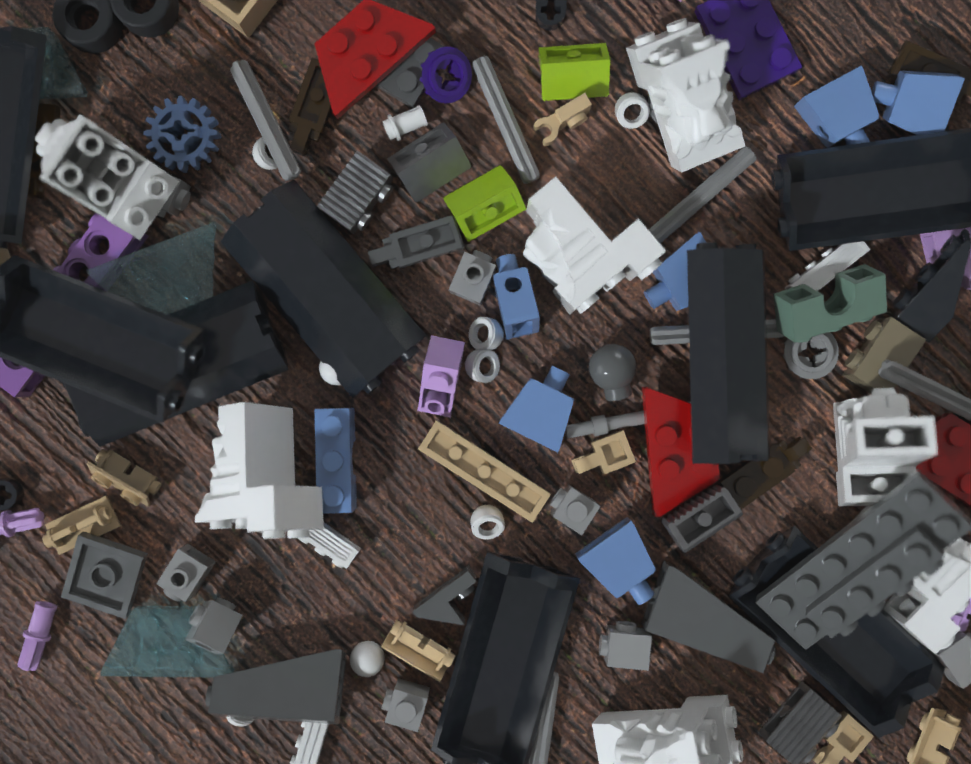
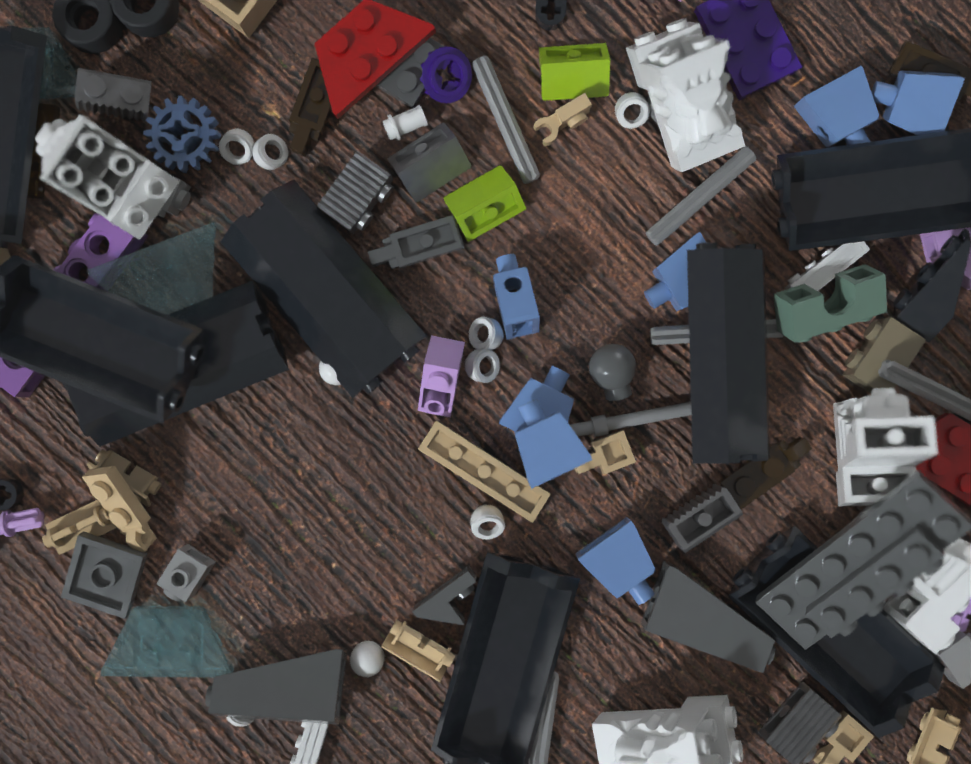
lavender axle [17,601,58,671] -> none
light grey brick [185,598,243,654] -> none
white brick [195,402,323,539] -> none
light grey axle [230,60,301,181] -> none
white piece [298,522,361,569] -> none
medium blue arch [314,408,357,513] -> none
light grey brick [381,678,430,732] -> none
light grey brick [448,250,496,306] -> none
white brick [523,177,666,314] -> none
light grey brick [550,484,601,535] -> none
light grey brick [599,621,652,671] -> none
red wing [642,386,720,517] -> none
light grey gear [783,332,839,379] -> none
none -> flat silver brick [75,68,151,122]
none -> tan hinge [82,466,157,552]
none -> white piece [219,129,254,165]
none -> medium blue torso [514,399,593,489]

